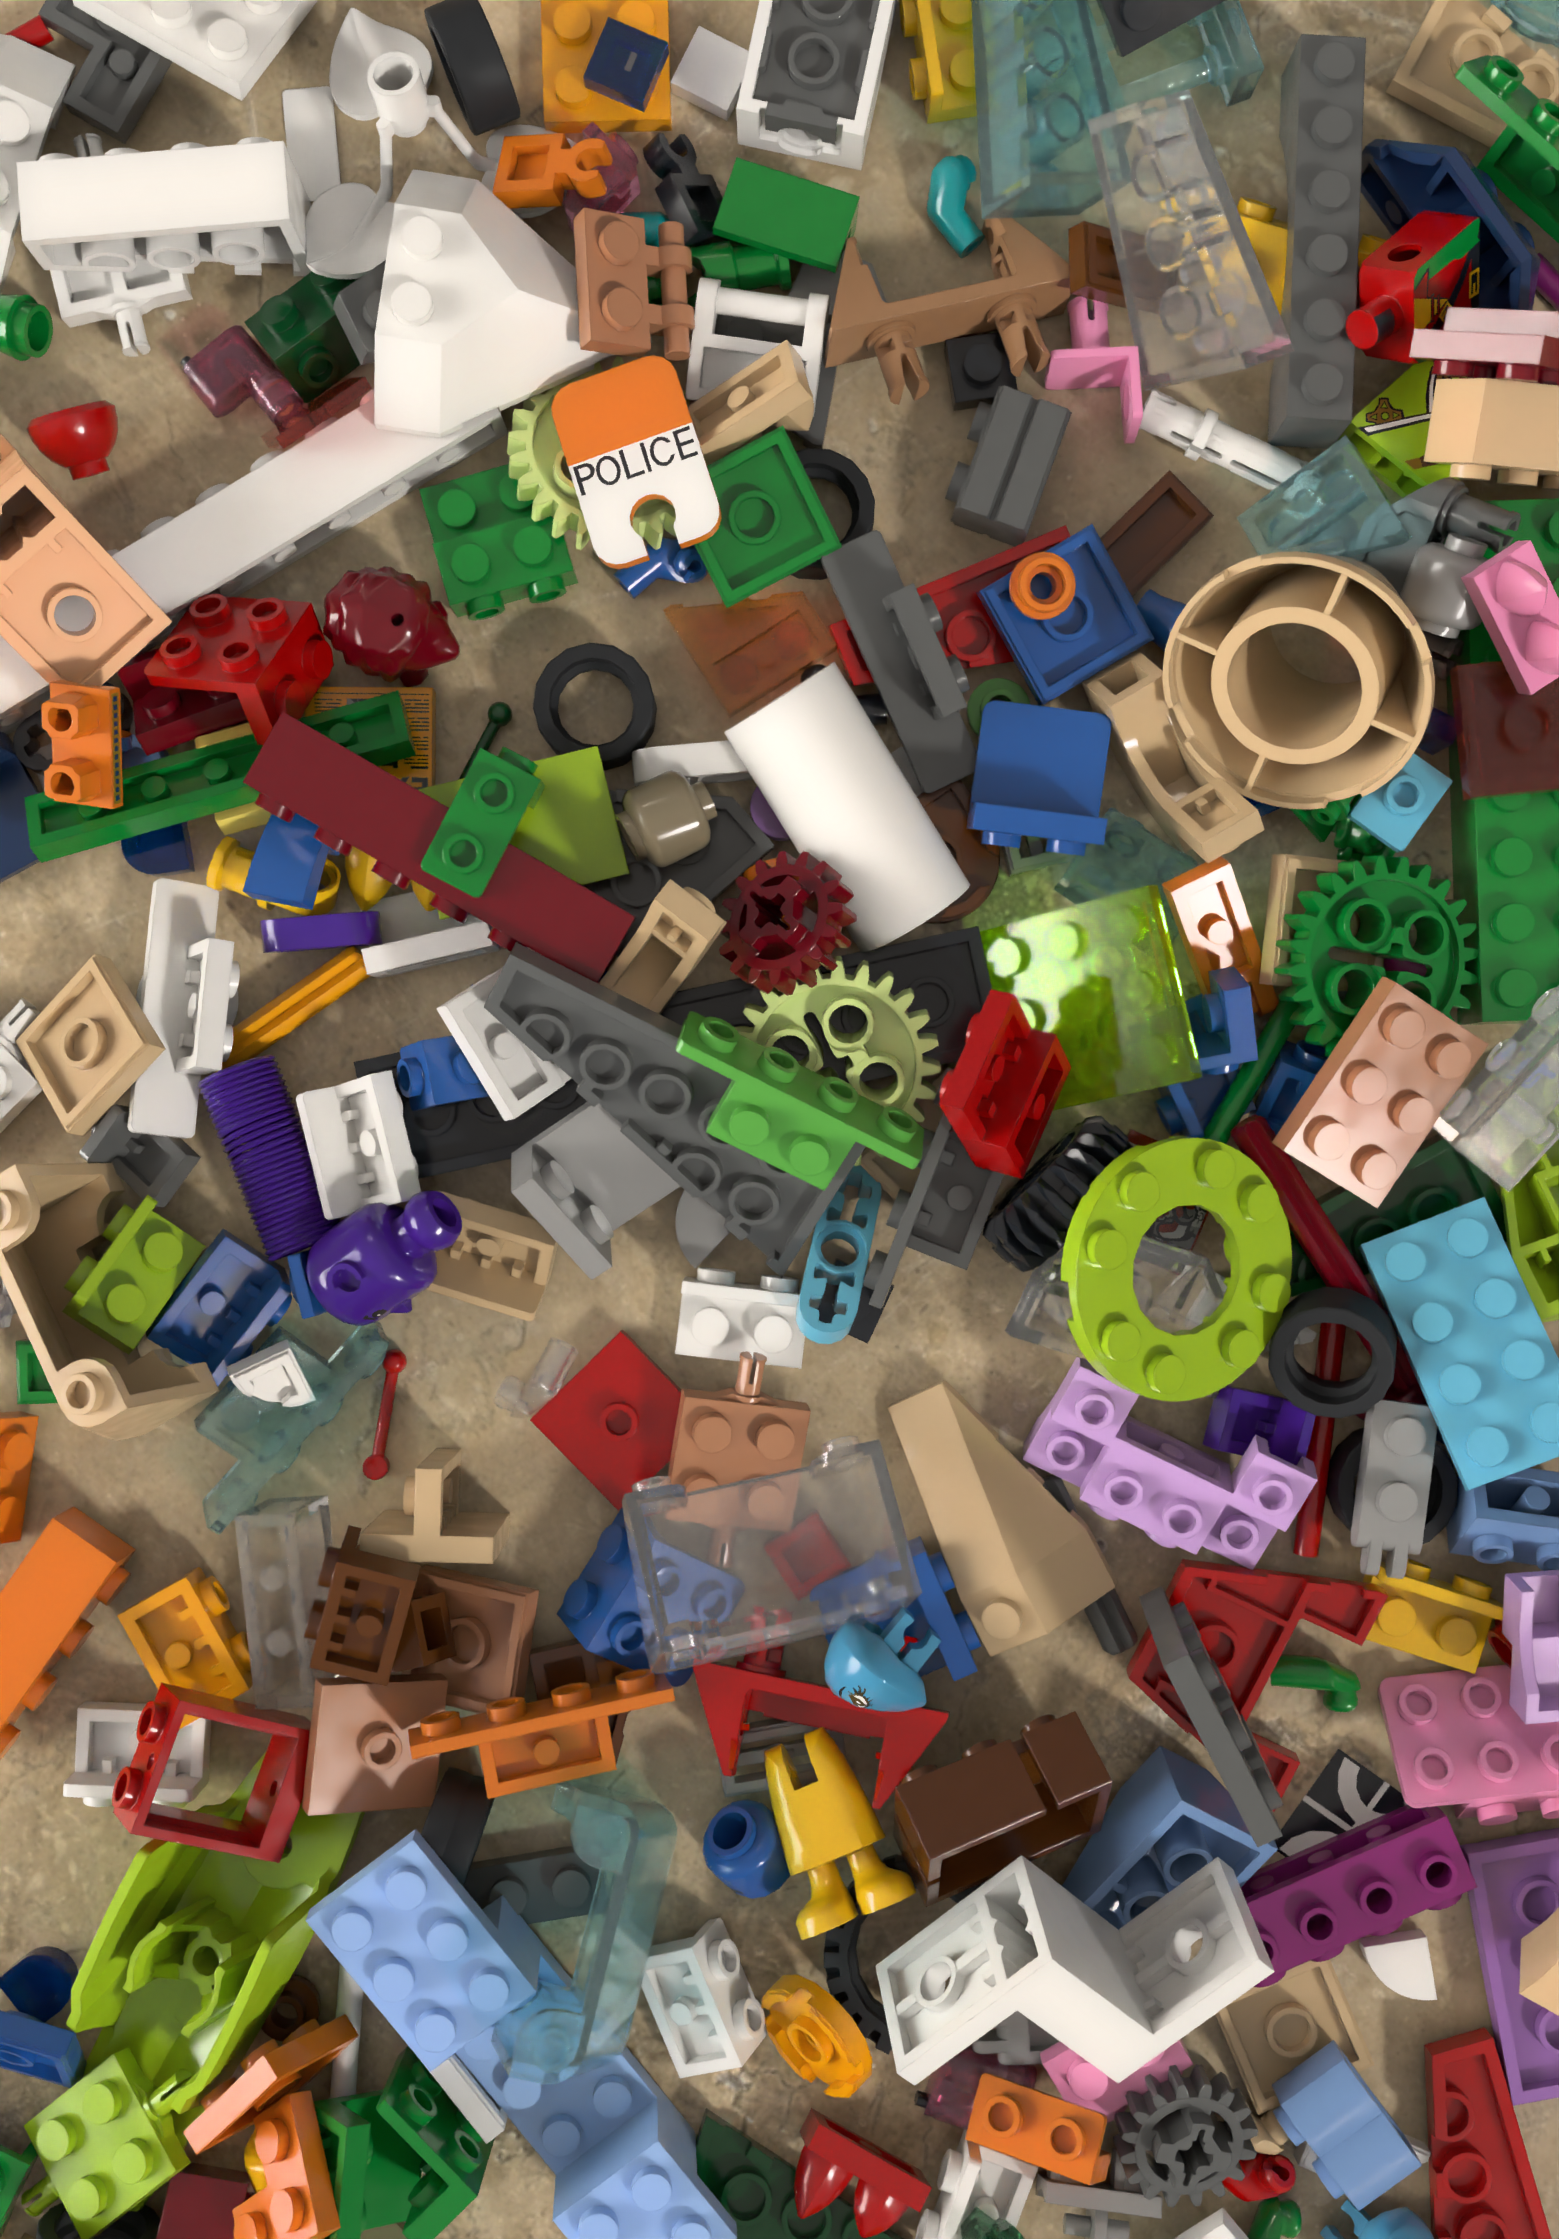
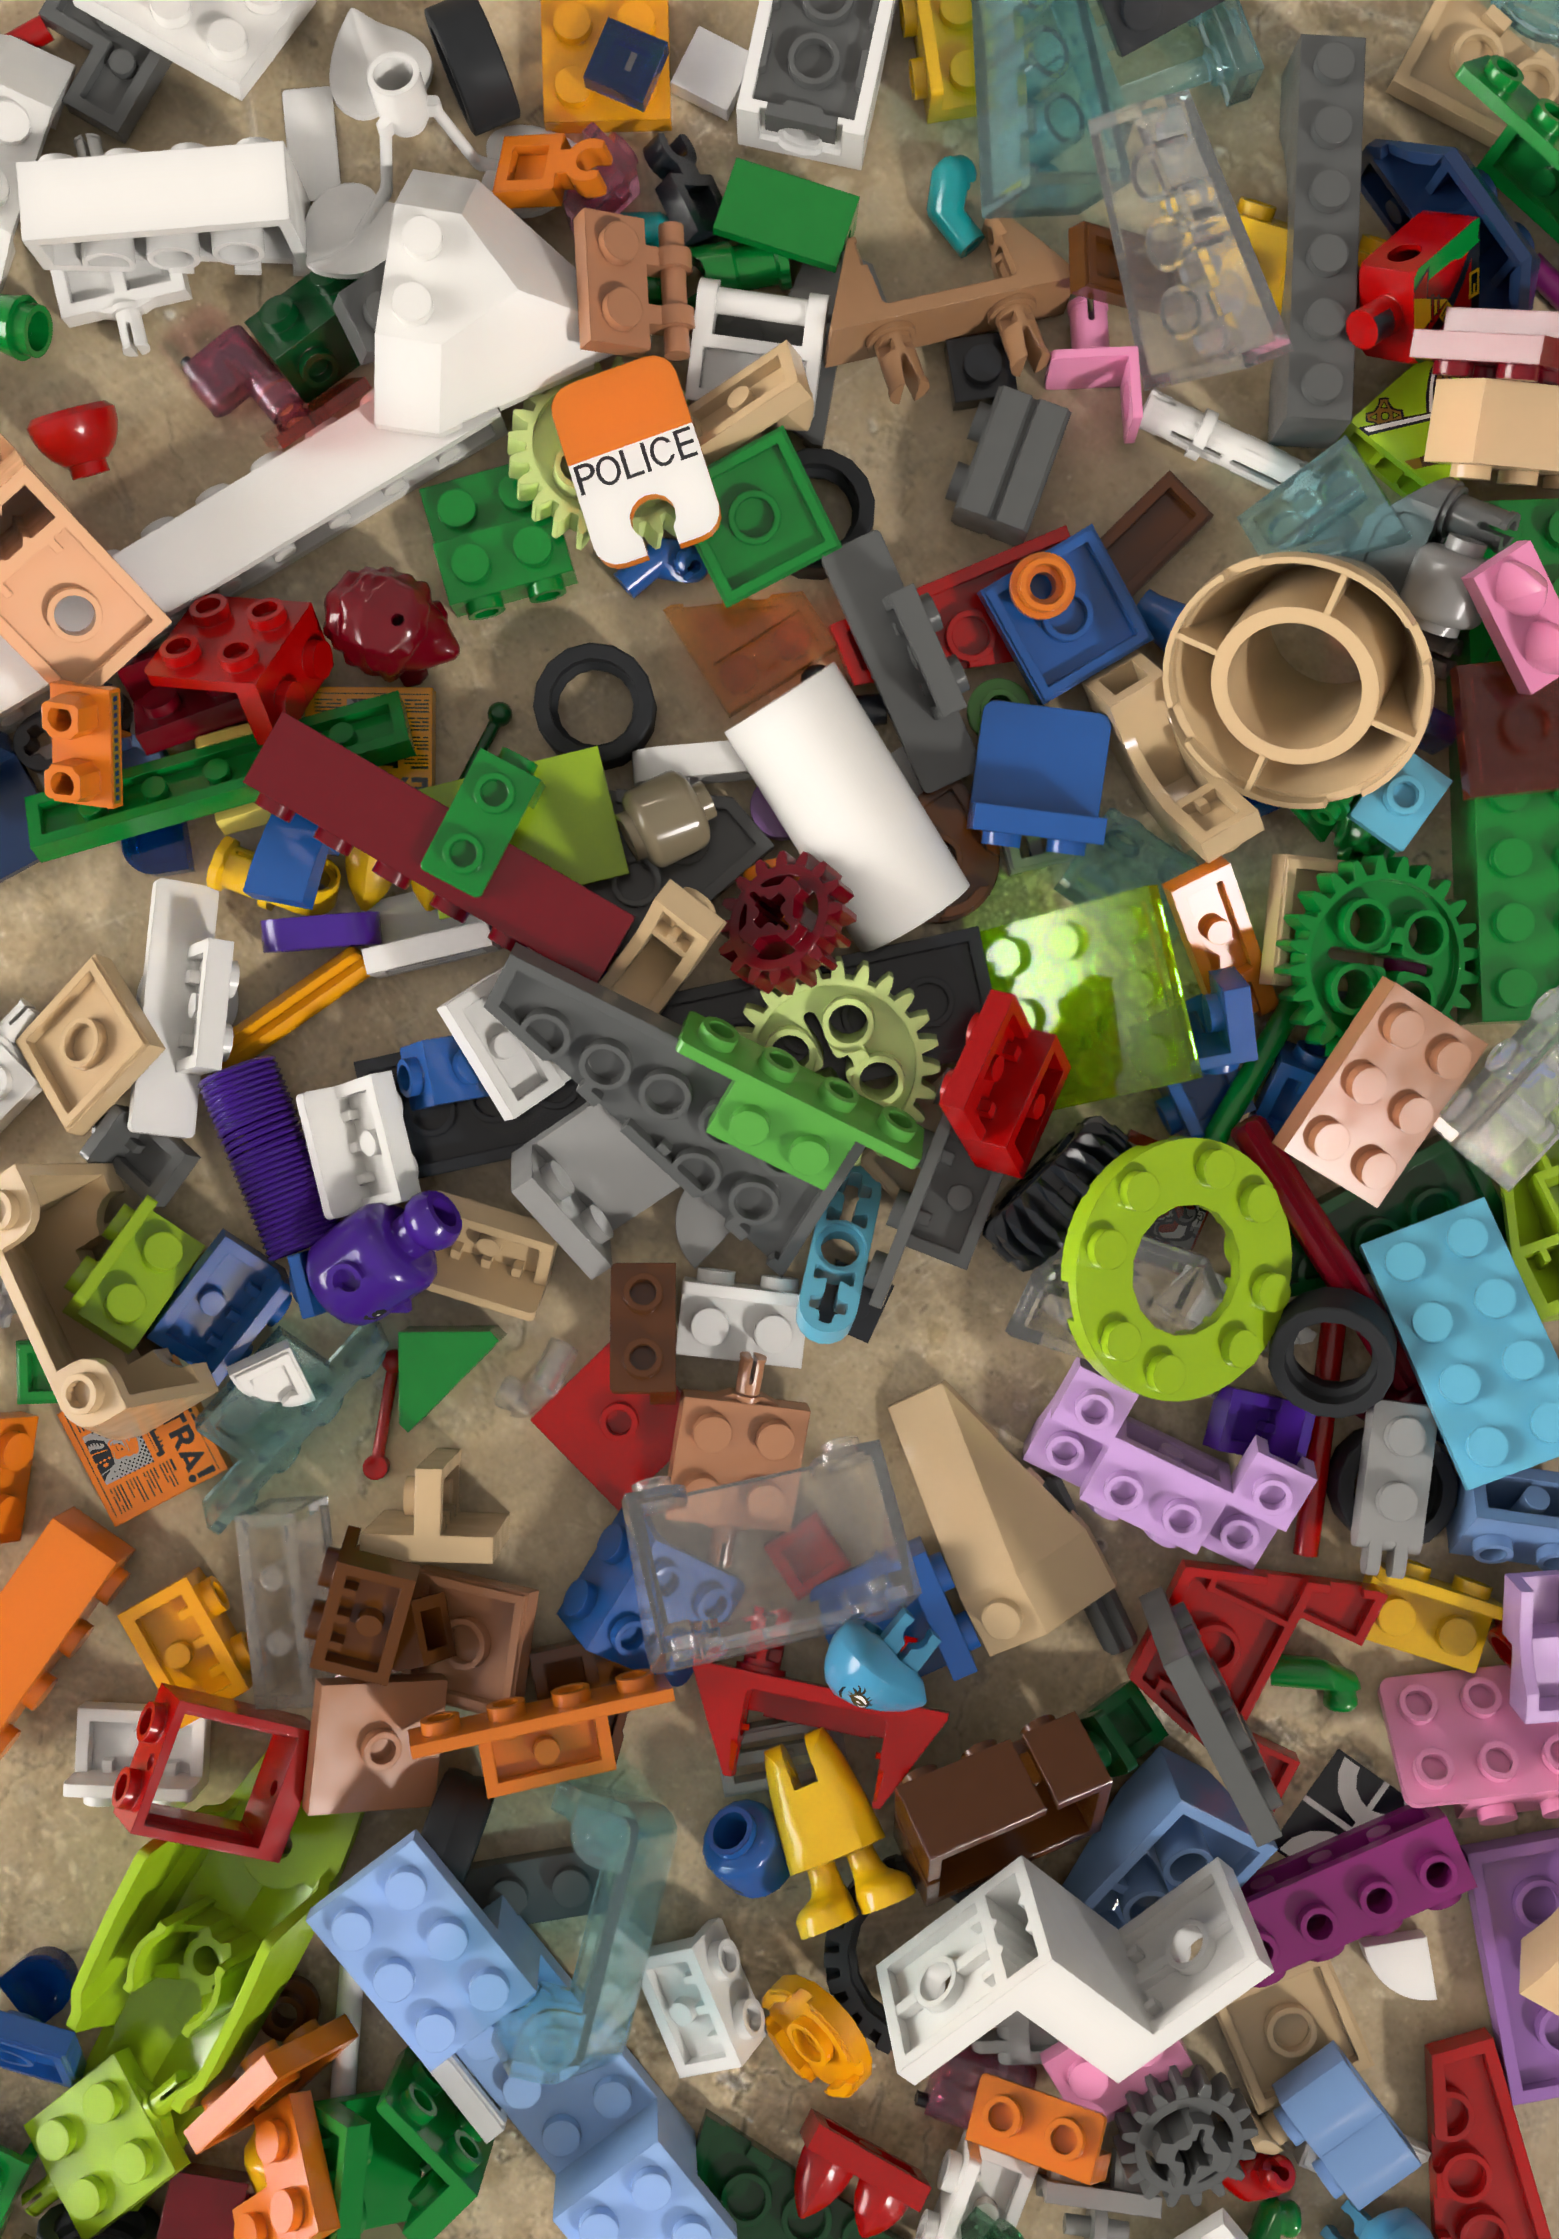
none -> orange tile [57,1355,234,1527]
none -> green slope [398,1325,507,1432]
none -> reddish brown bracket [610,1263,676,1405]
none -> dark green bracket [1078,1680,1169,1778]

